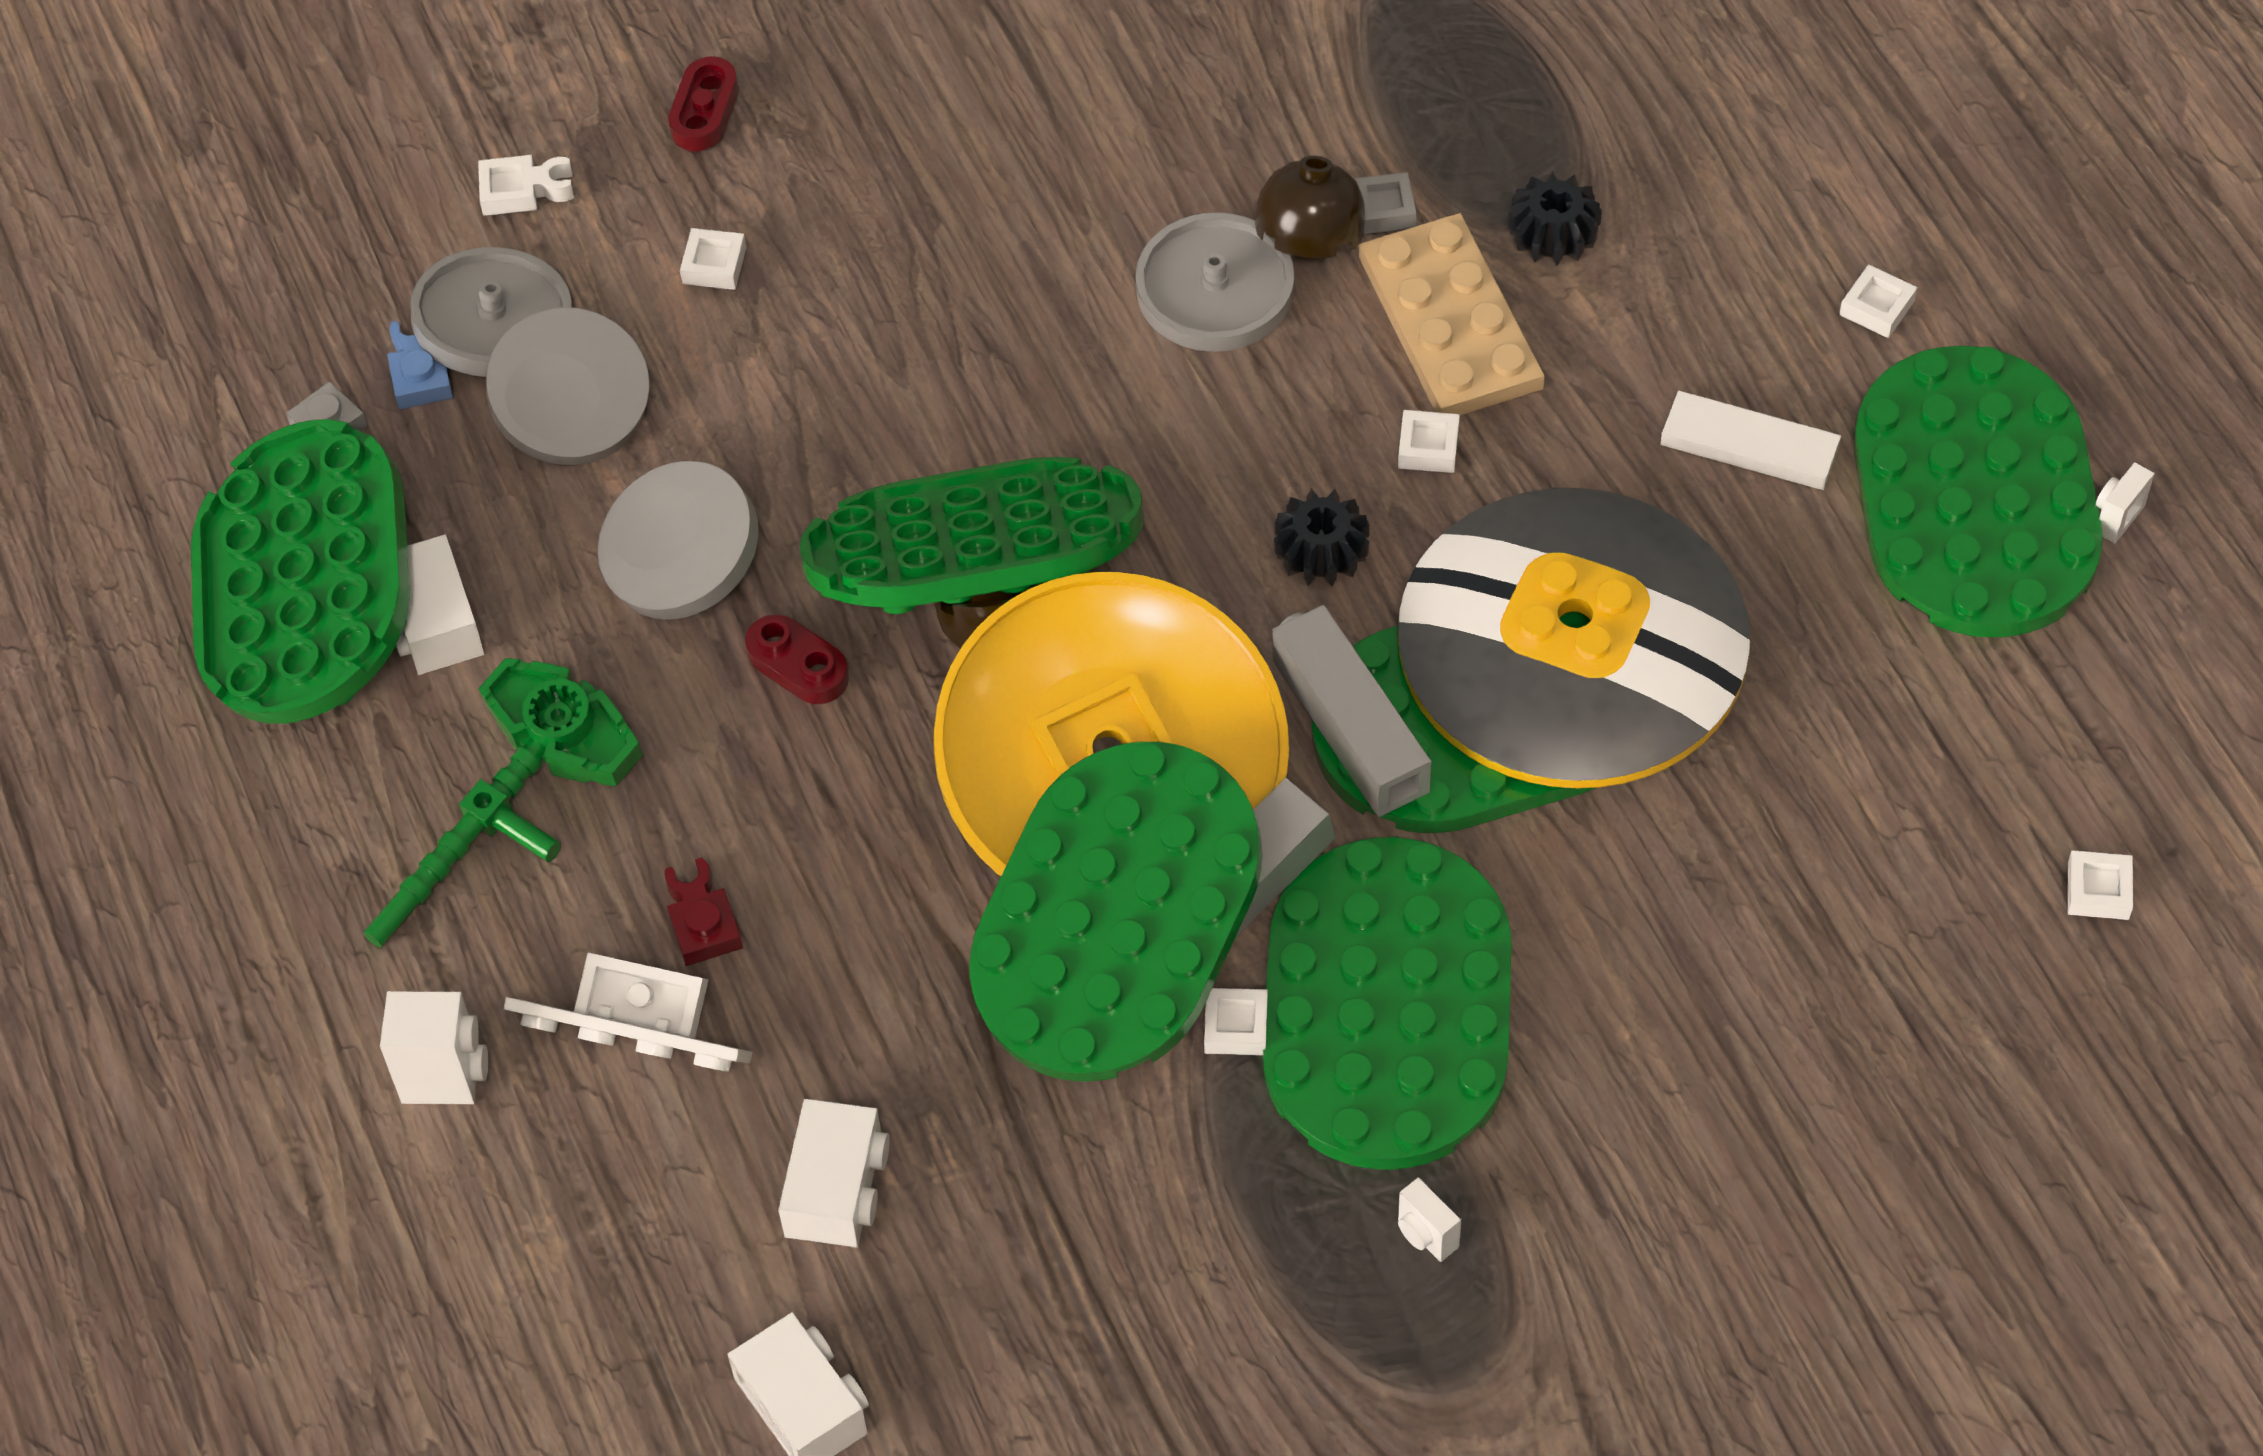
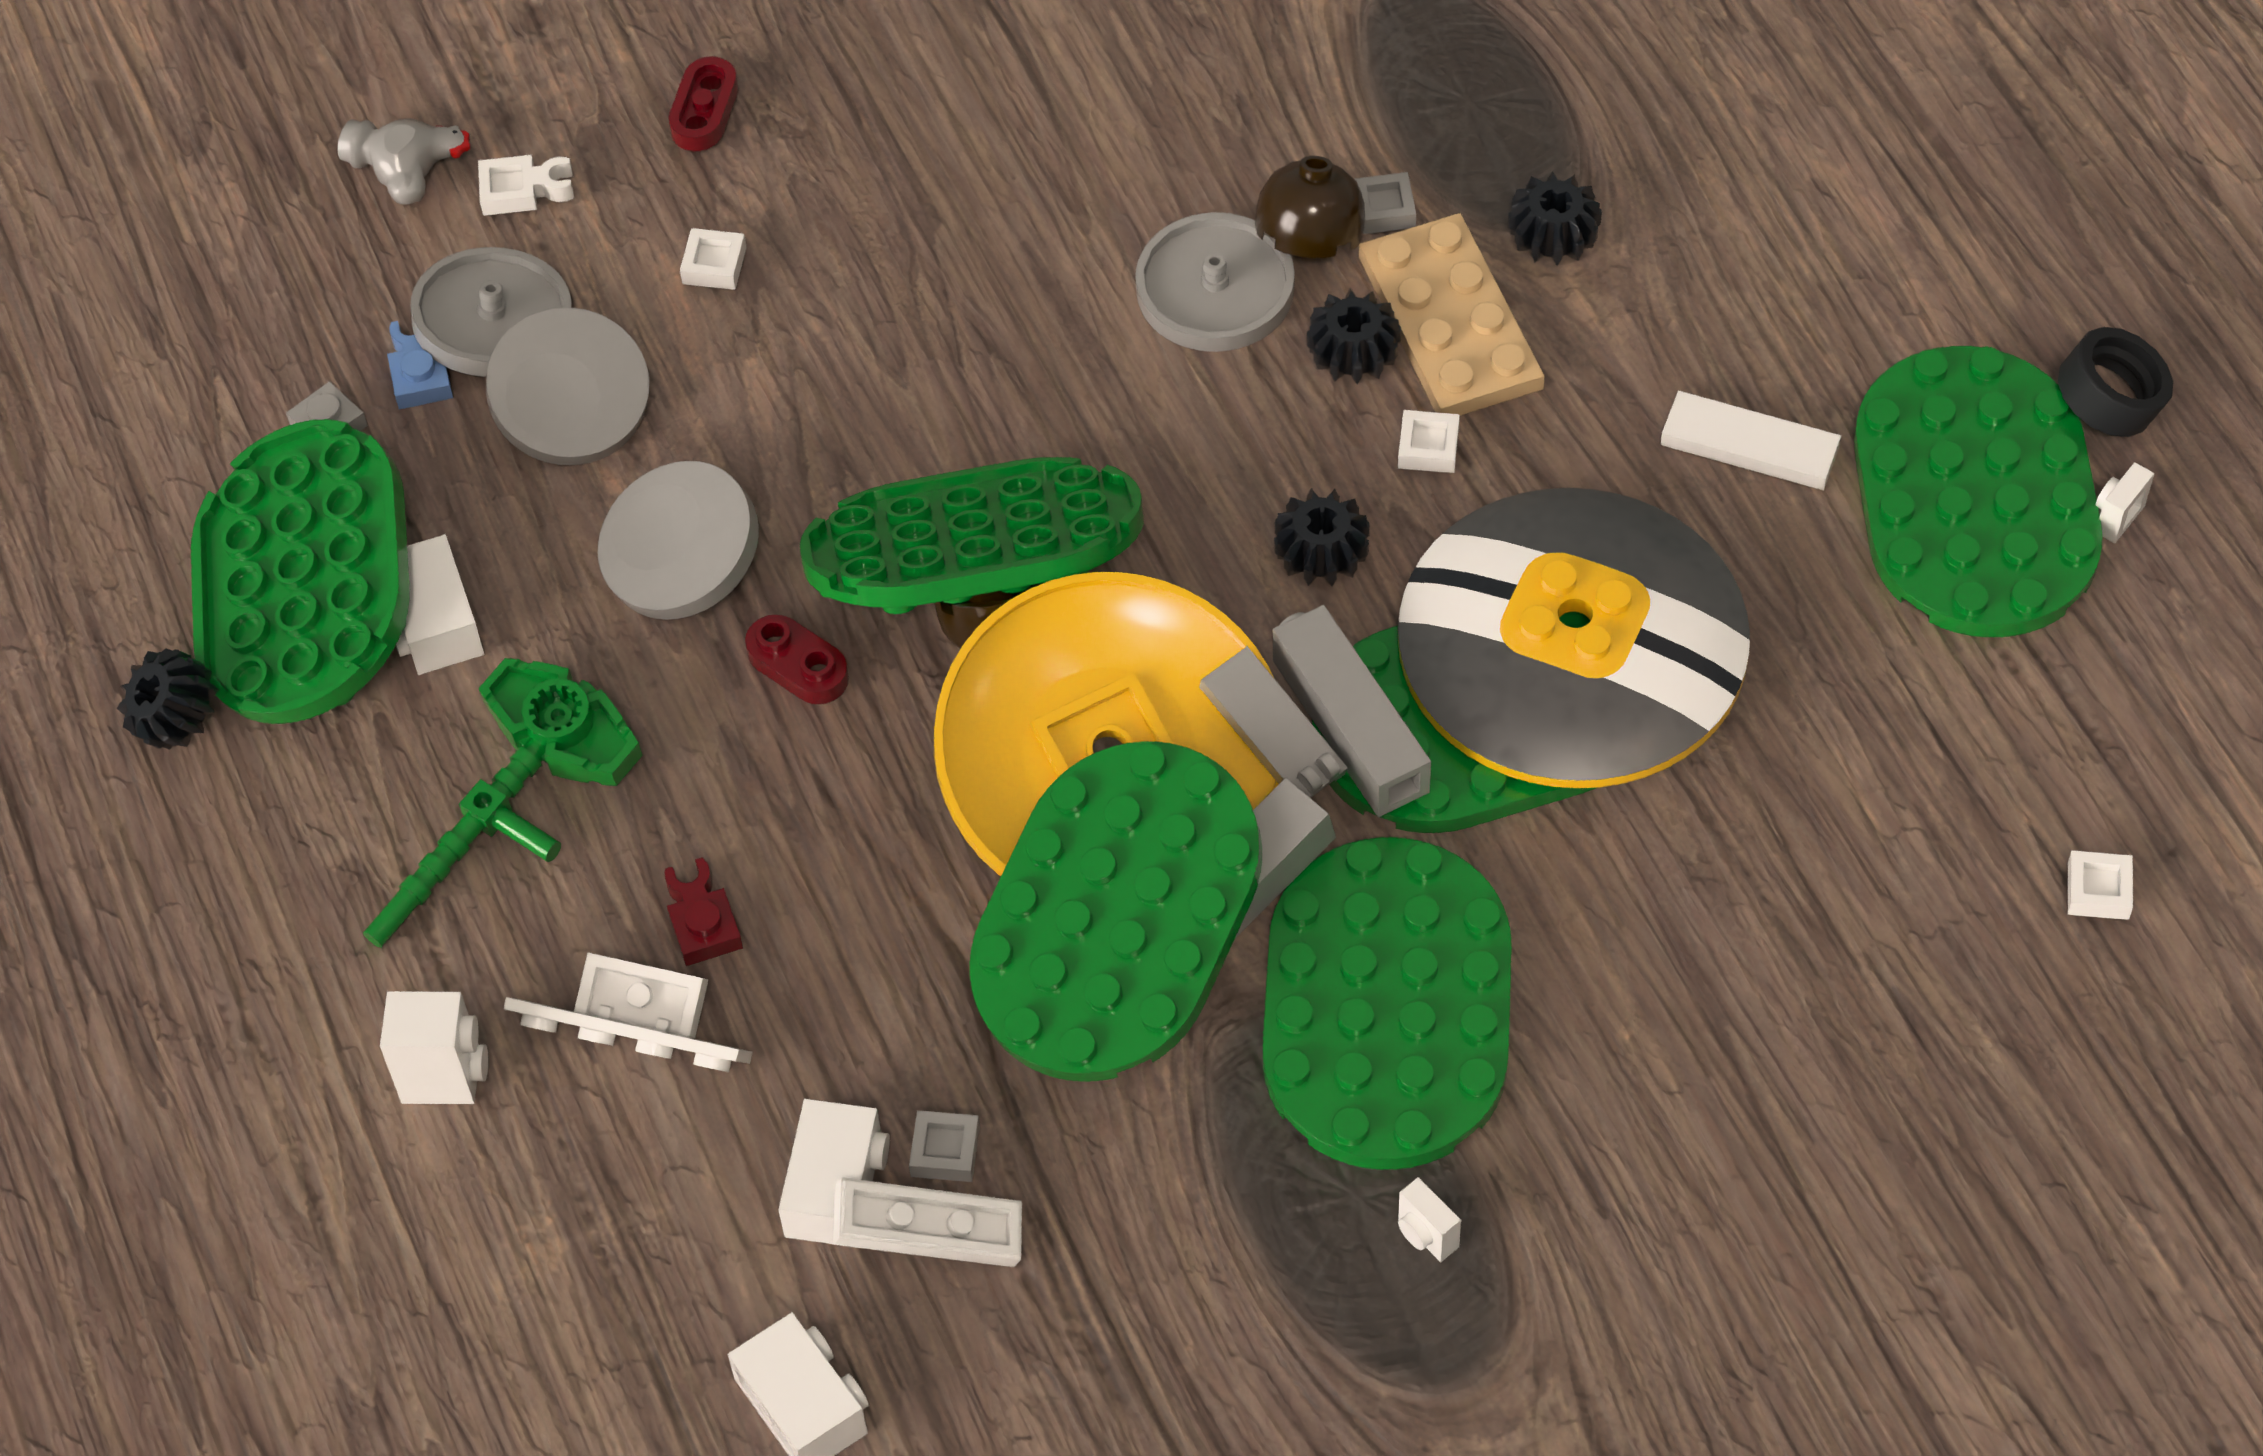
white plate [1204,988,1267,1055] -> none
white plate [1840,264,1918,338] -> none
none -> black gear [117,648,218,750]
none -> light grey animal [338,118,471,205]
none -> white tile [833,1177,1022,1267]
none -> light grey plate [909,1110,980,1182]
none -> light grey hinge [1199,646,1348,798]
none -> black gear [1307,288,1401,385]
none -> black tyre [2058,327,2174,437]

